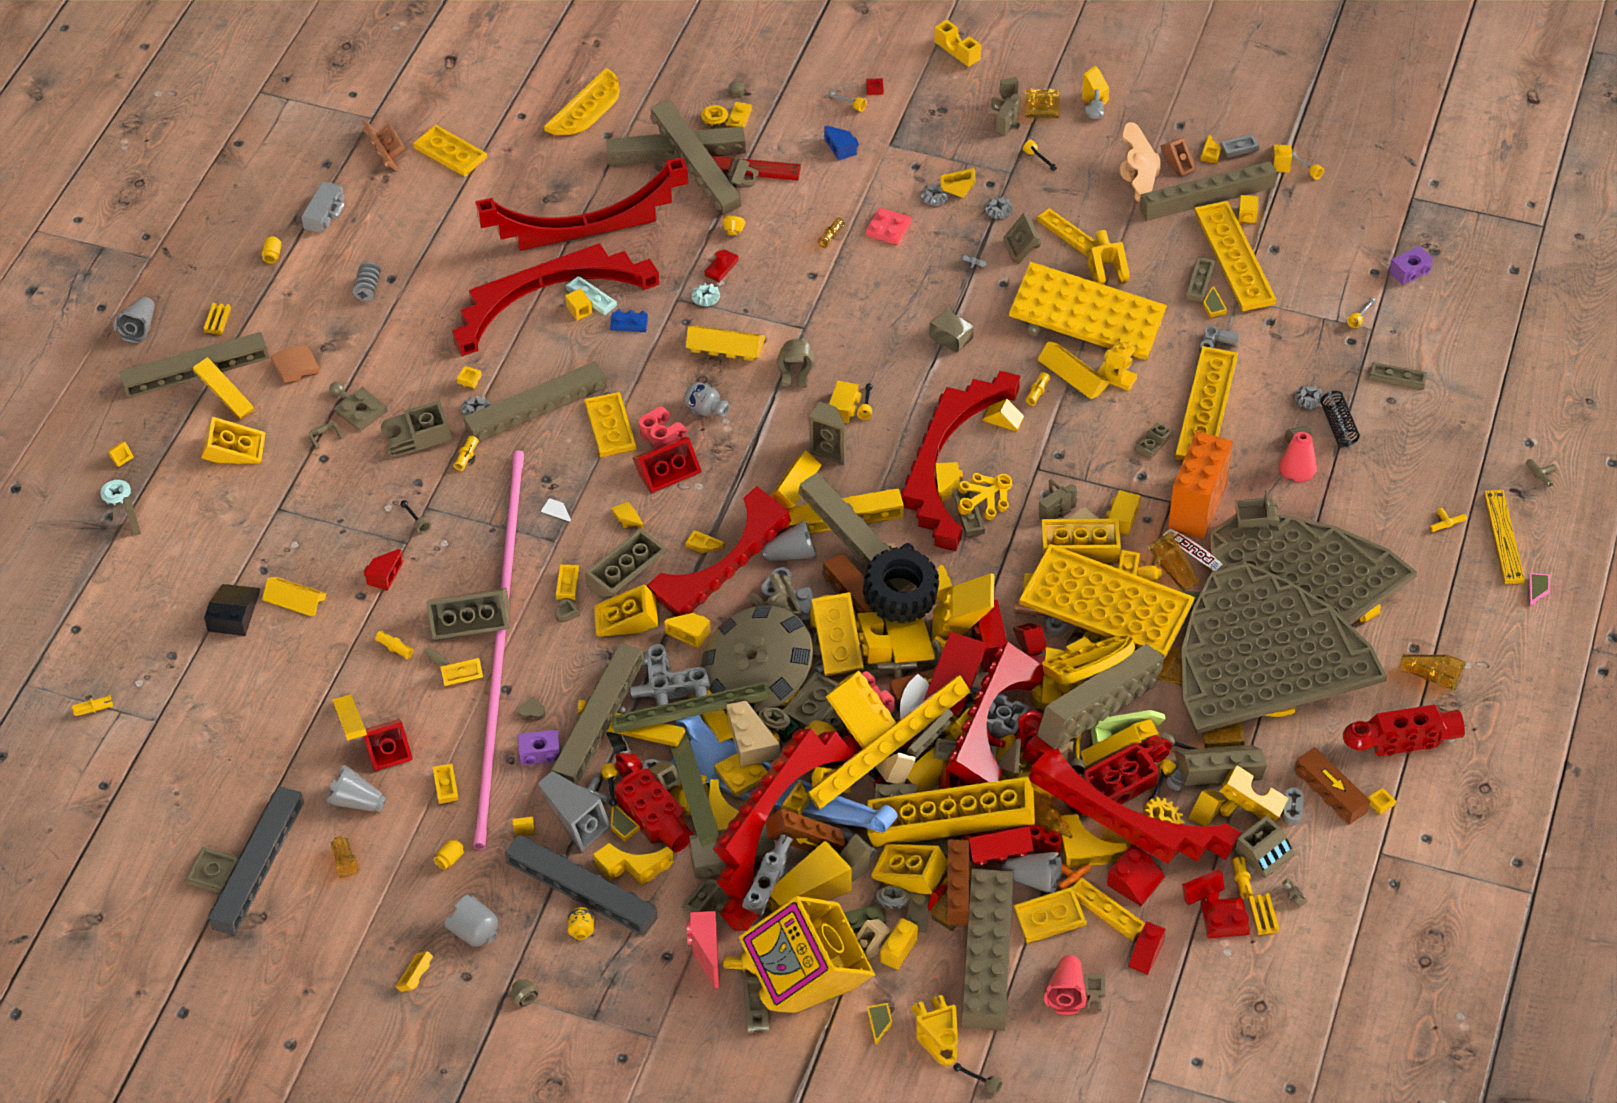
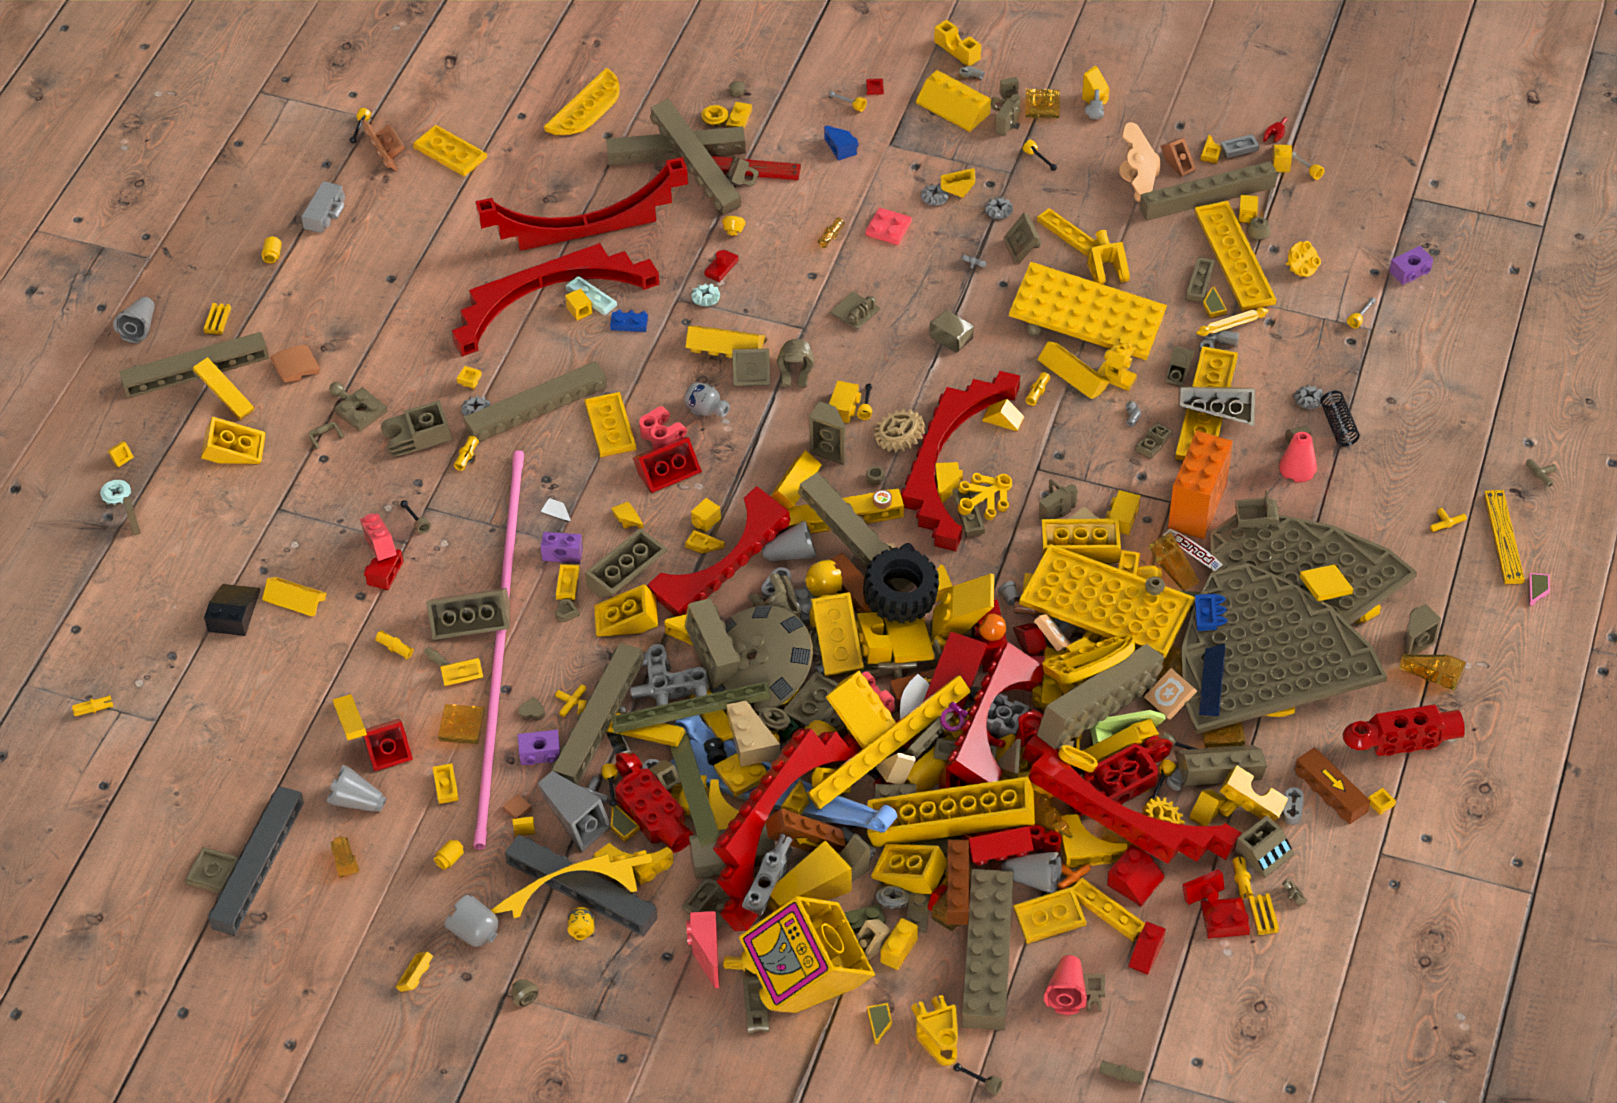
light grey piece [352,262,381,302] -> none
dark tan tile [1369,362,1427,390] -> none
none -> hinge [350,108,371,144]
none -> coral brick [360,513,397,561]
none -> clear yellow plate [438,704,485,744]
none -> yellow slope [491,850,652,918]
none -> nougat tile [503,794,532,819]
none -> medium lavender brick [540,532,583,564]
none -> yellow piece [555,684,587,717]
none -> dark tan slope [685,598,741,689]
none -> yellow brick [691,498,721,532]
none -> black wheel [704,738,727,766]
none -> dark tan plate [732,348,770,387]
none -> yellow cylinder [805,560,842,597]
none -> dark tan hinge [830,292,881,330]
none -> dark tan tile [866,466,884,485]
none -> tile [873,490,892,509]
none -> tan gear [874,409,926,453]
none -> yellow slope [916,70,991,132]
none -> magenta piece [940,702,968,732]
none -> light grey arm [959,66,985,80]
none -> orange piece [979,614,1006,641]
none -> light grey piece [997,581,1020,605]
none -> light nougat tile [1034,614,1071,652]
none -> yellow tile [1058,745,1098,772]
none -> dark tan pin [1099,1060,1145,1085]
none -> light grey arm [1125,401,1141,427]
none -> light nougat tile [1144,668,1197,720]
none -> dark tan plate [1145,577,1165,595]
none -> dark tan slope [1165,346,1195,386]
none -> dark tan wedge [1178,386,1255,426]
none -> blue plate [1195,594,1228,631]
none -> yellow wheel [1196,307,1269,337]
none -> dark blue slope [1199,644,1226,716]
none -> dark tan cone [1247,217,1271,240]
none -> red hand [1263,117,1288,143]
none -> yellow plate [1286,241,1321,277]
none -> yellow tile [1299,564,1353,601]
none -> dark tan slope [1404,604,1442,661]

